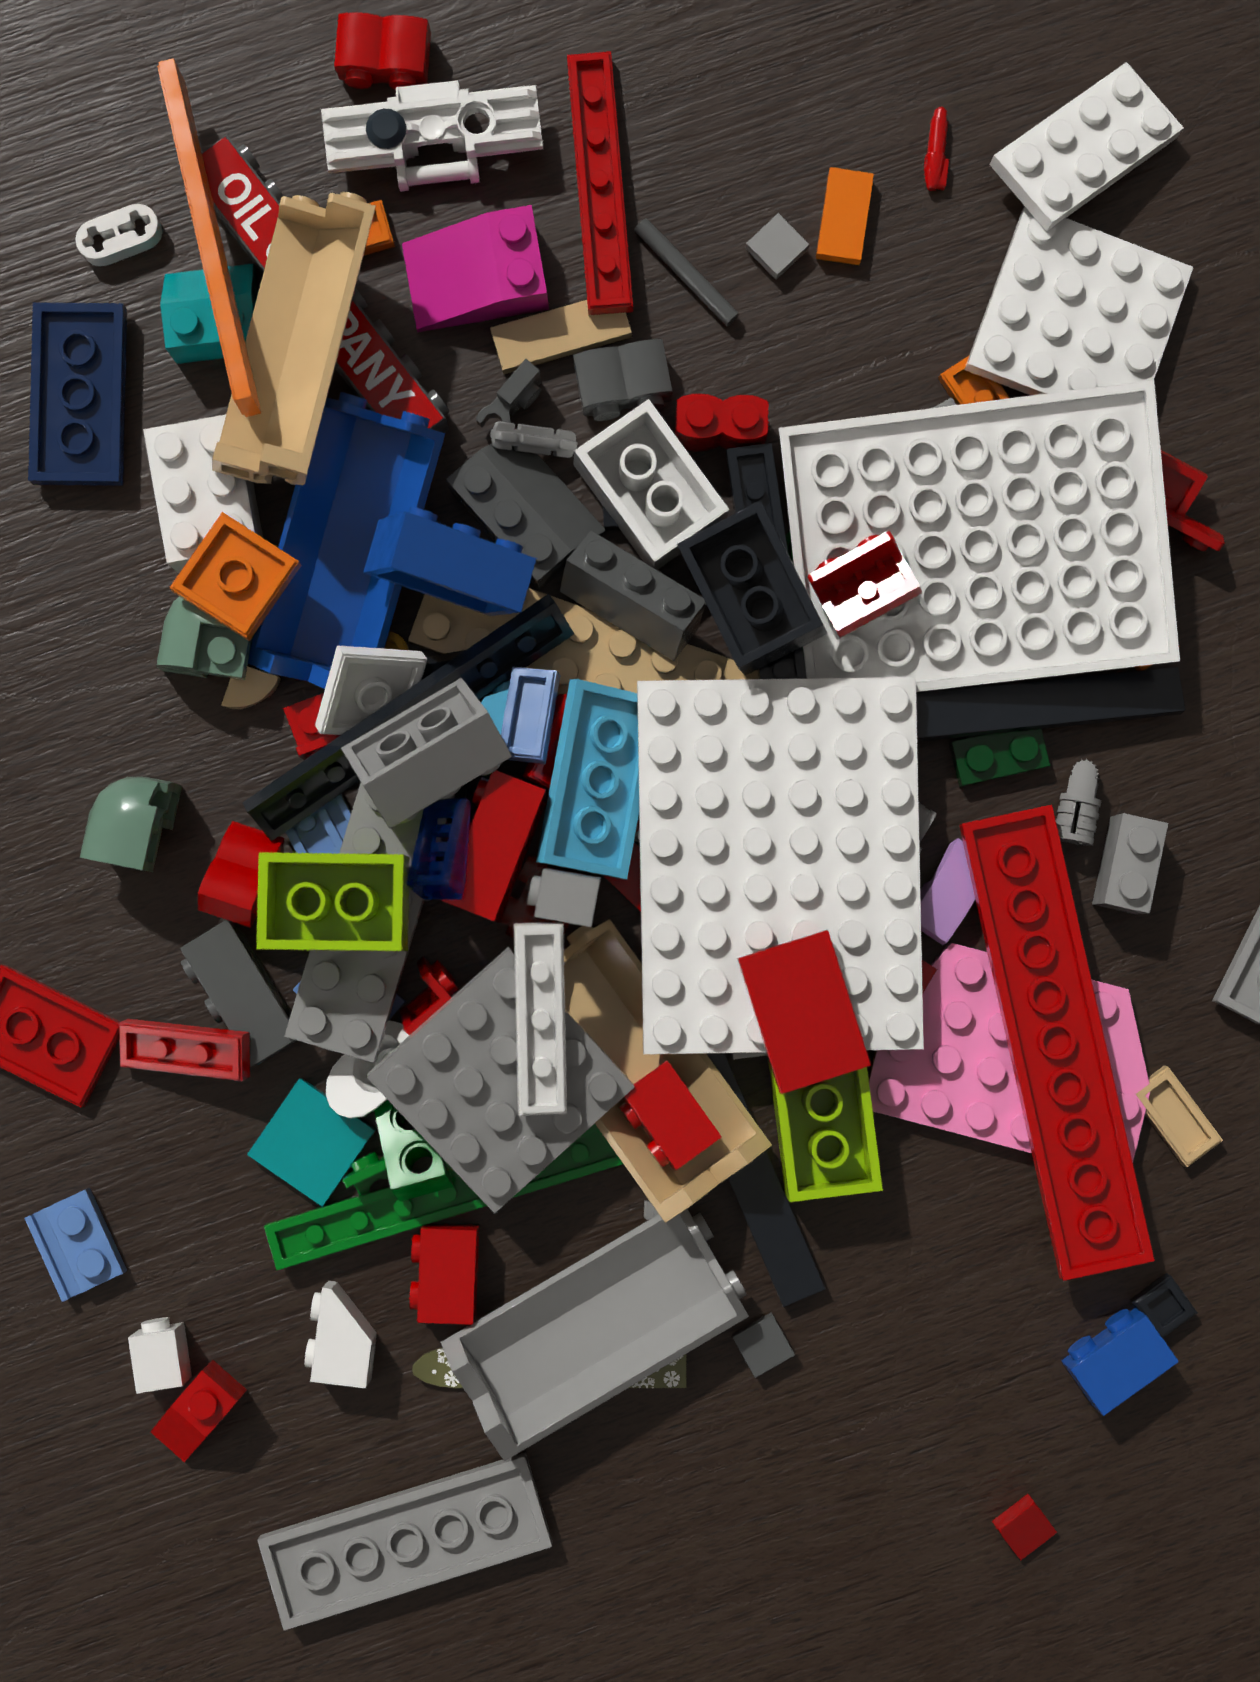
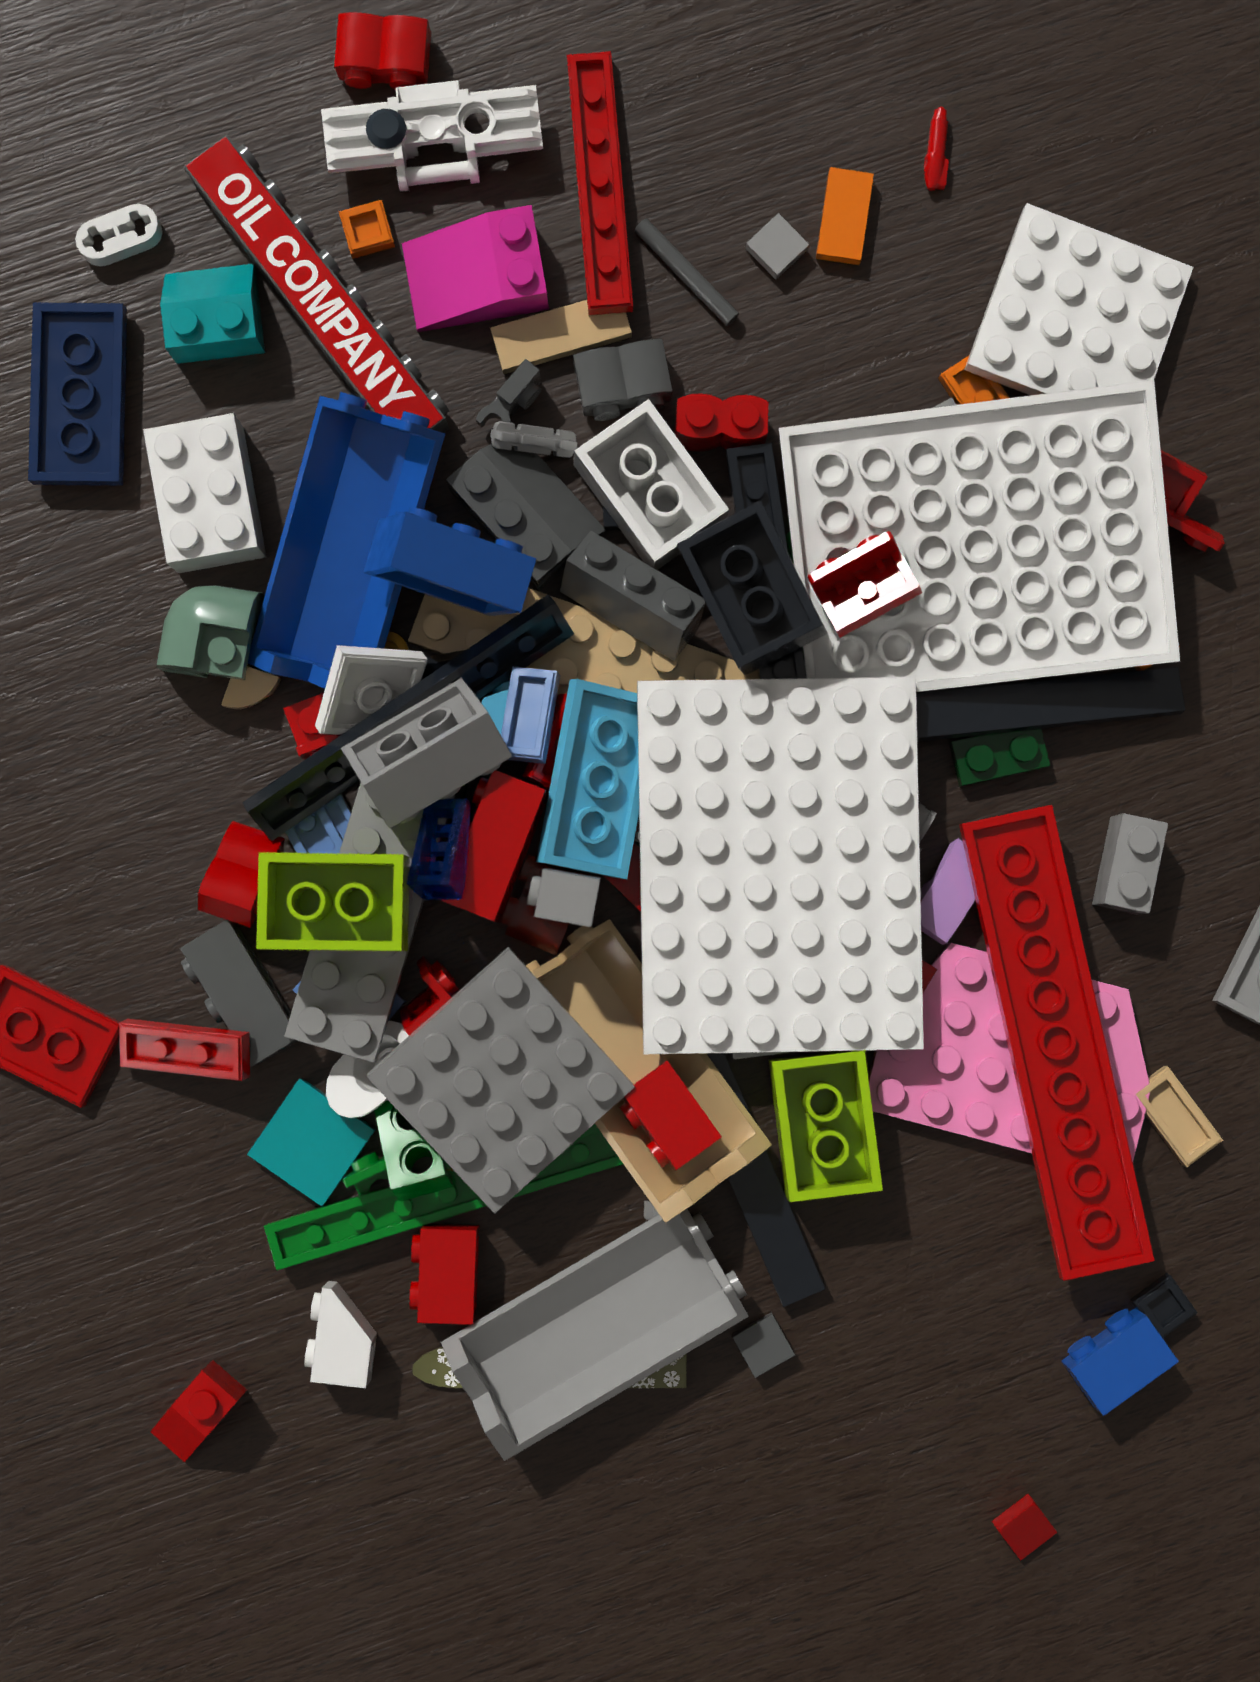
medium blue plate [24,1188,127,1302] -> none
sand green brick [80,777,182,872] -> none
white brick [128,1317,192,1394] -> none
orange tile [157,58,261,417] -> none
orange tile [169,512,302,641] -> none
tan panel [212,192,376,485] -> none
light grey plate [257,1452,553,1631] -> none
white tile [514,922,567,1116] -> none
red tile [737,930,871,1094] -> none
white plate [989,62,1184,231] -> none
light grey hinge [1056,759,1101,846] -> none

